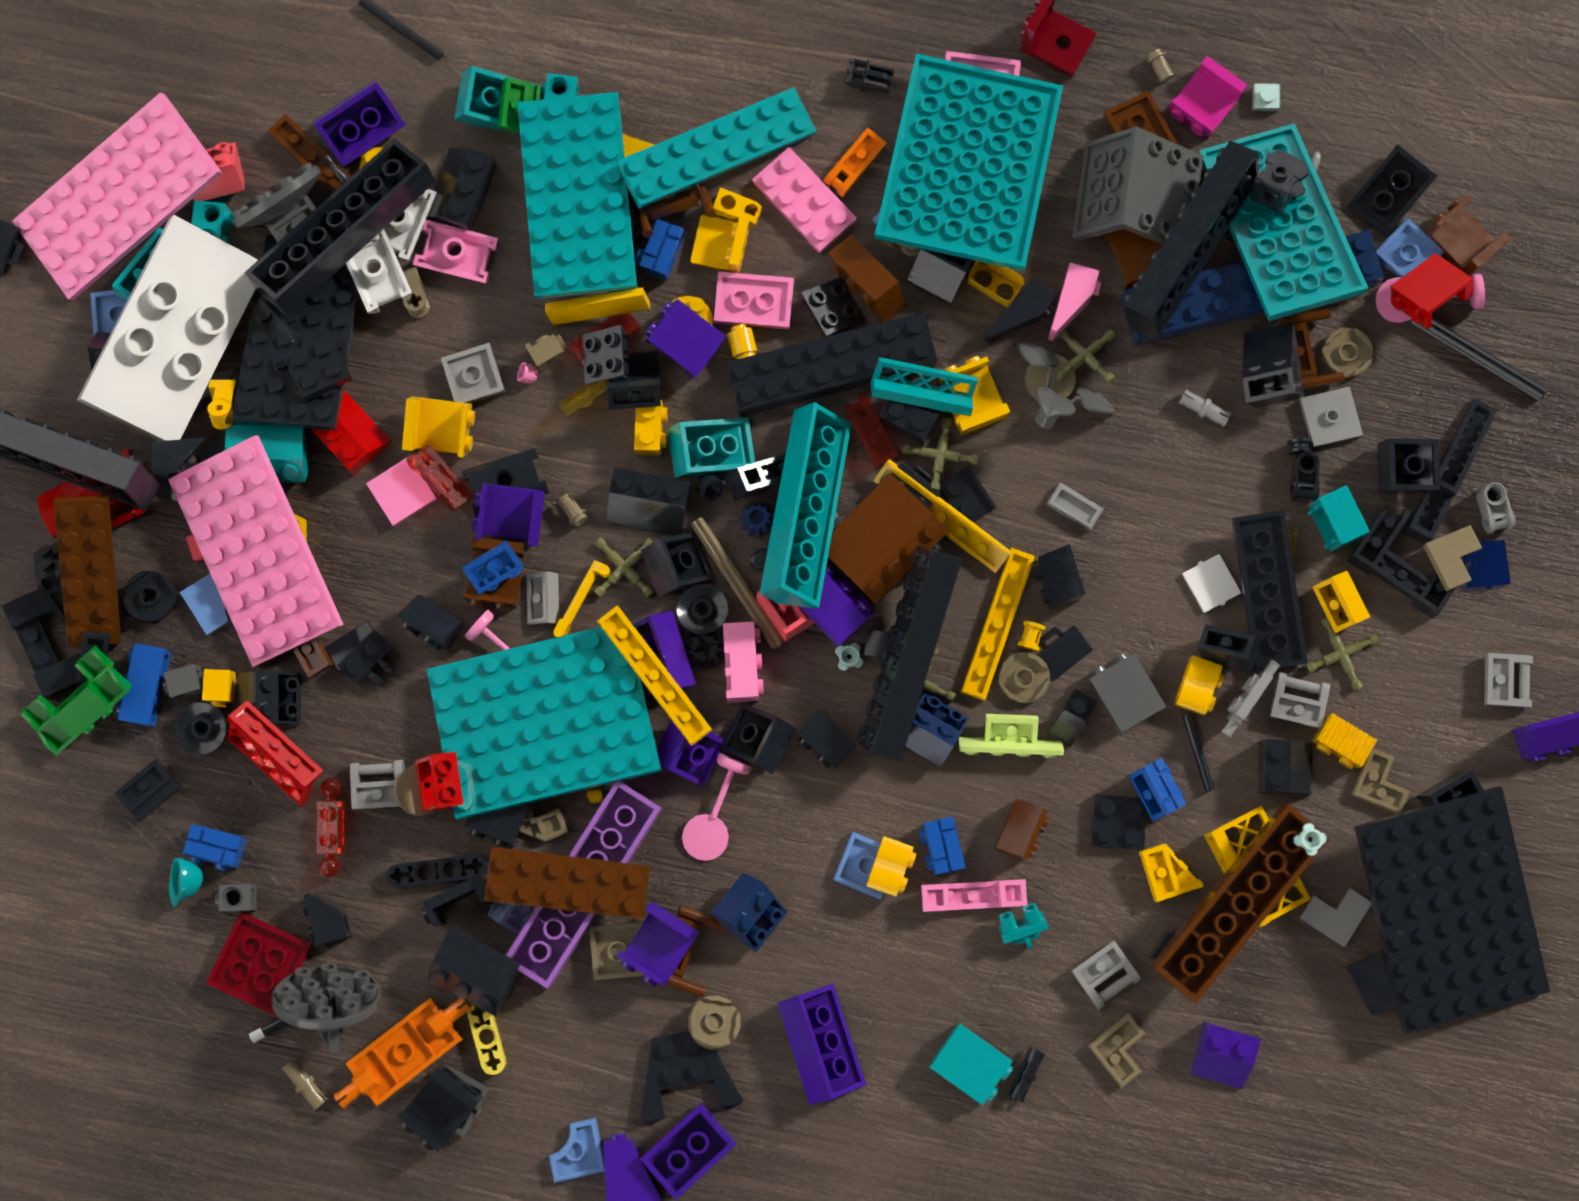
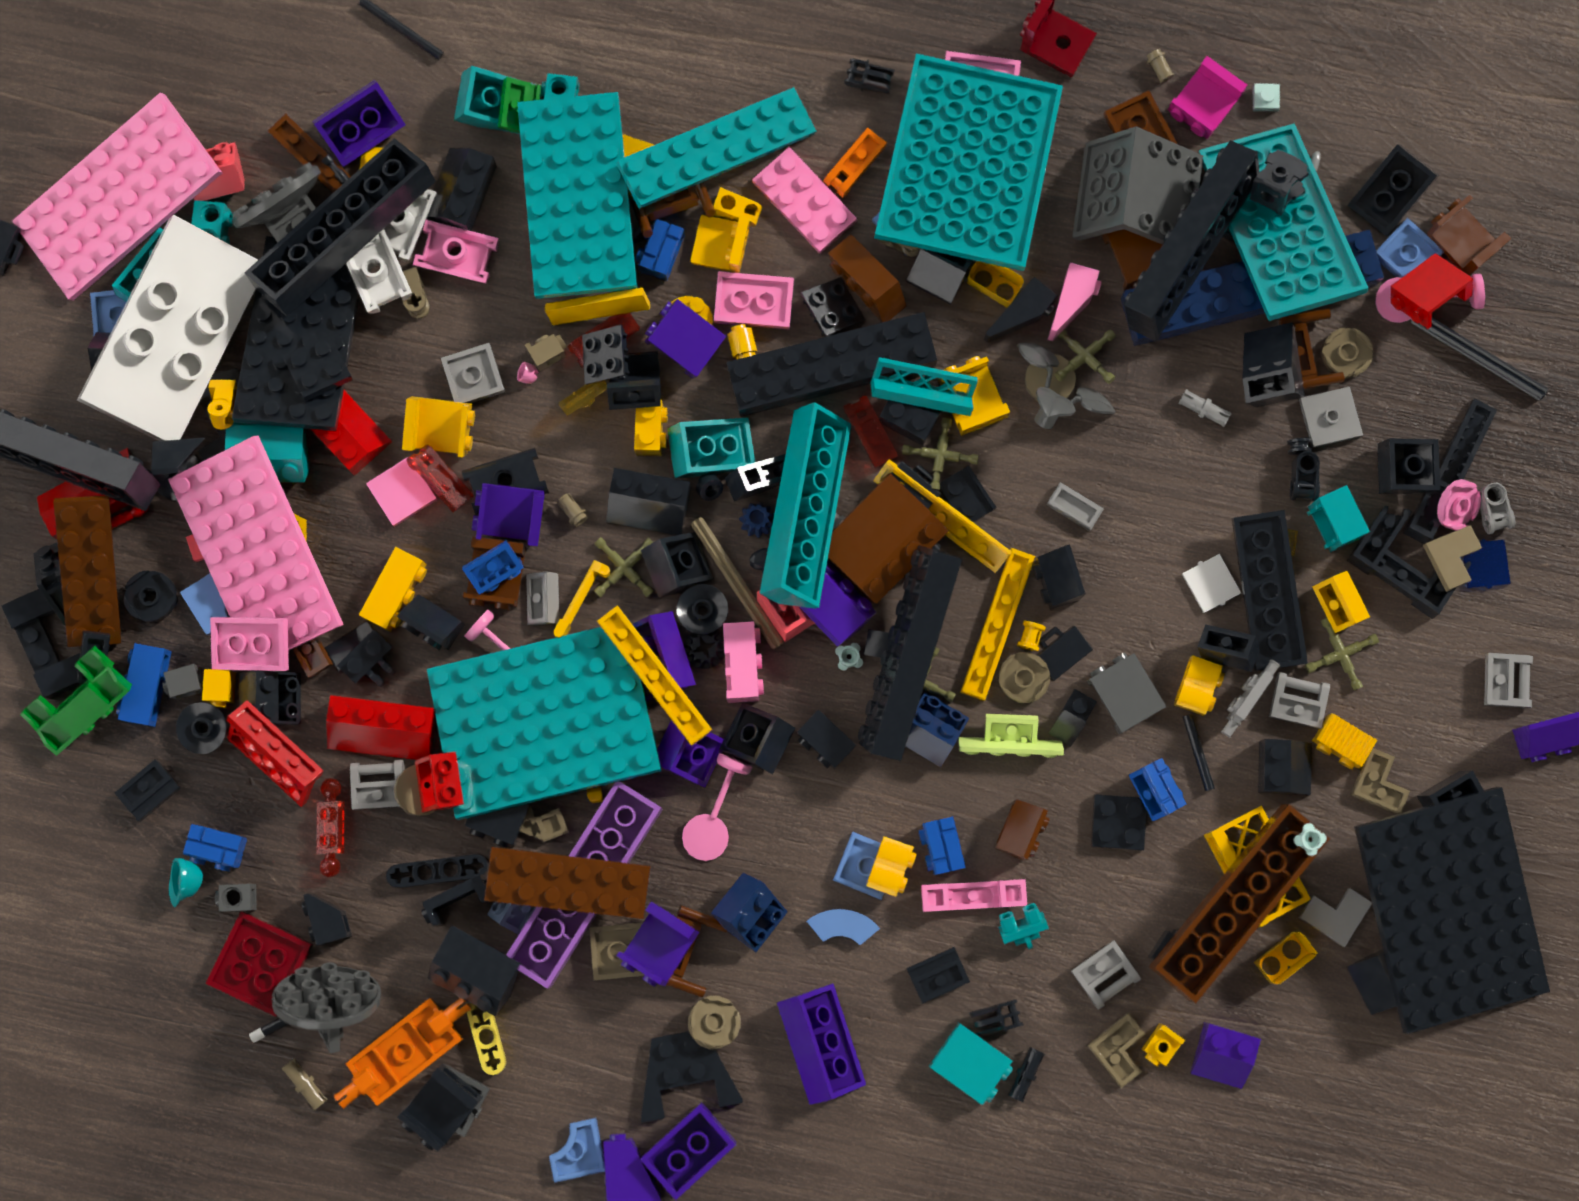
yellow wing [1139,844,1204,902] -> none
none -> bright pink plate [210,617,289,671]
none -> red slope [326,695,437,760]
none -> yellow brick [359,547,427,632]
none -> medium blue tile [807,909,880,945]
none -> black plate [906,947,970,1004]
none -> black arm [969,999,1024,1037]
none -> yellow brick [1142,1023,1185,1067]
none -> yellow piece [1254,932,1318,984]
none -> bright pink tile [1437,479,1481,531]

